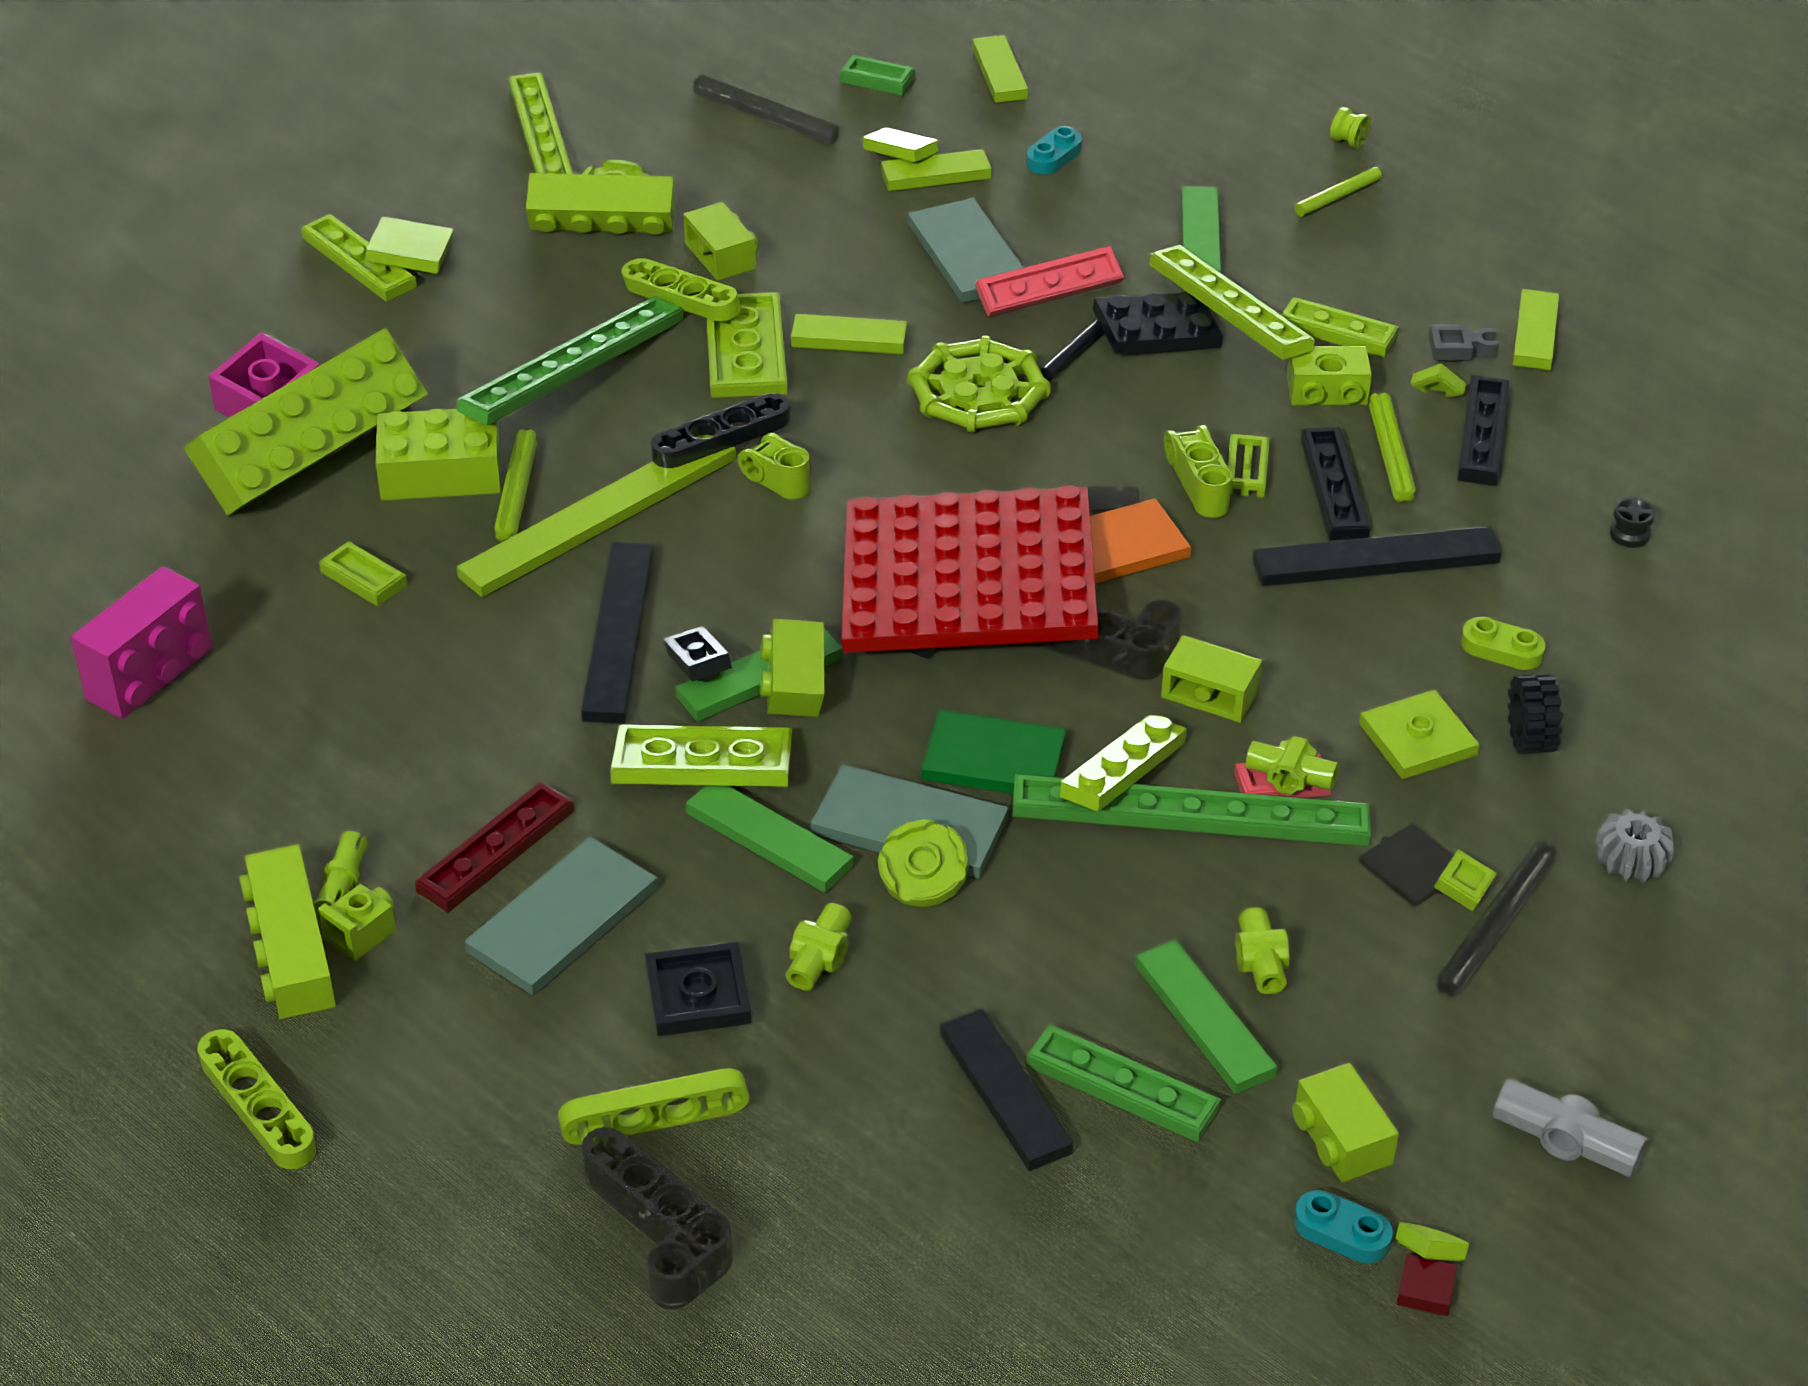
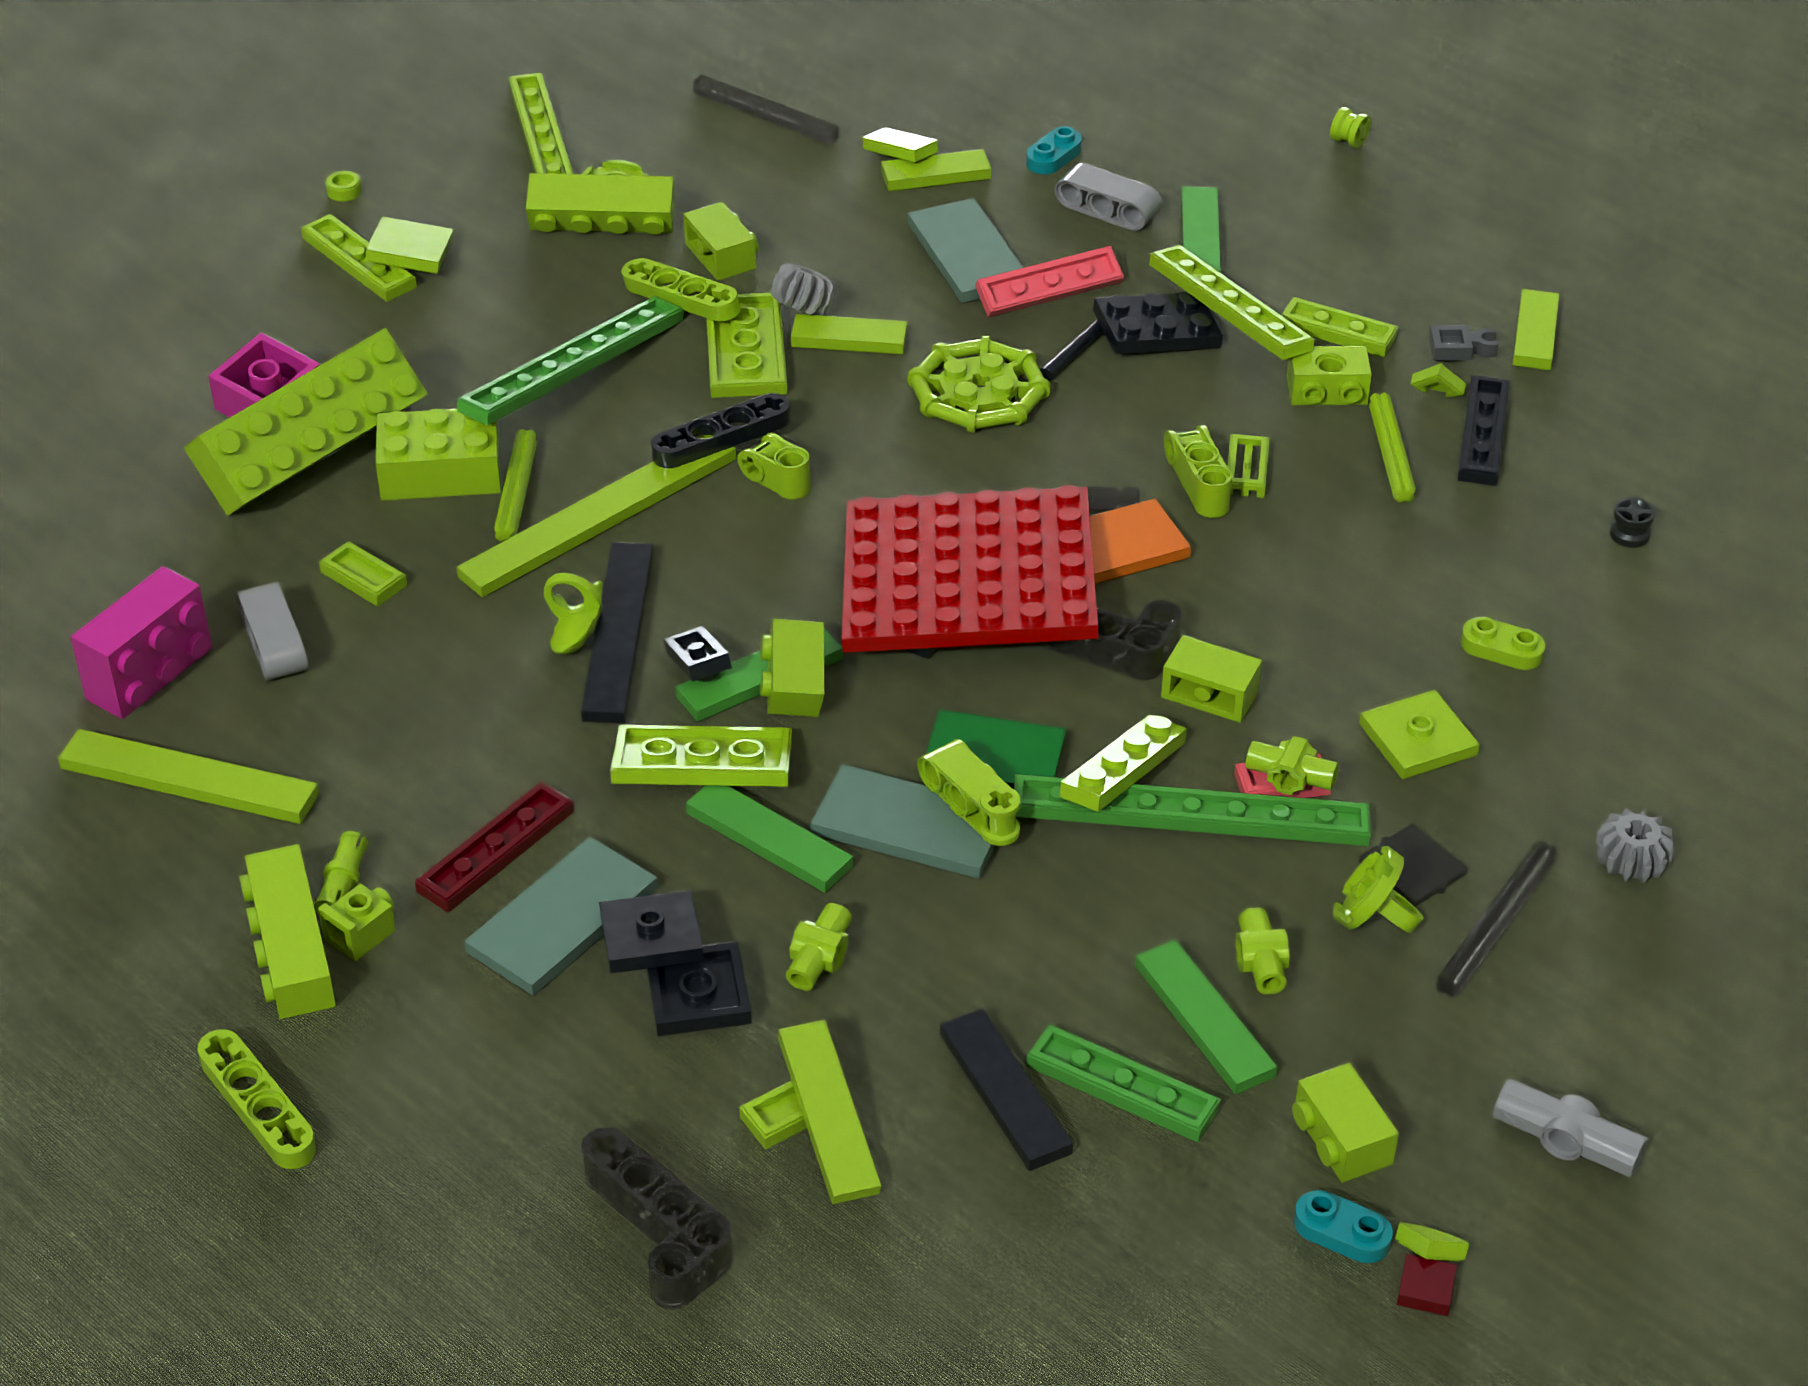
lime beam [558,1068,750,1145] -> none
bright green tile [840,55,915,96] -> none
lime tile [878,819,969,908] -> none
lime tile [972,35,1028,103] -> none
black tile [1252,526,1502,586] -> none
lime bar [1294,167,1382,217] -> none
black tile [1300,427,1370,541] -> none
lime tile [1434,849,1497,912] -> none
black tyre [1507,674,1563,754] -> none
none -> lime tile [58,729,320,824]
none -> light grey beam [236,581,308,681]
none -> lime tile [325,171,362,202]
none -> lime piece [543,572,603,655]
none -> black plate [599,890,704,973]
none -> lime tile [739,1081,807,1150]
none -> light grey gear [770,263,836,315]
none -> lime tile [778,1020,881,1205]
none -> lime piece [917,739,1021,846]
none -> light grey beam [1054,163,1162,231]
none -> lime tile [1333,846,1424,933]

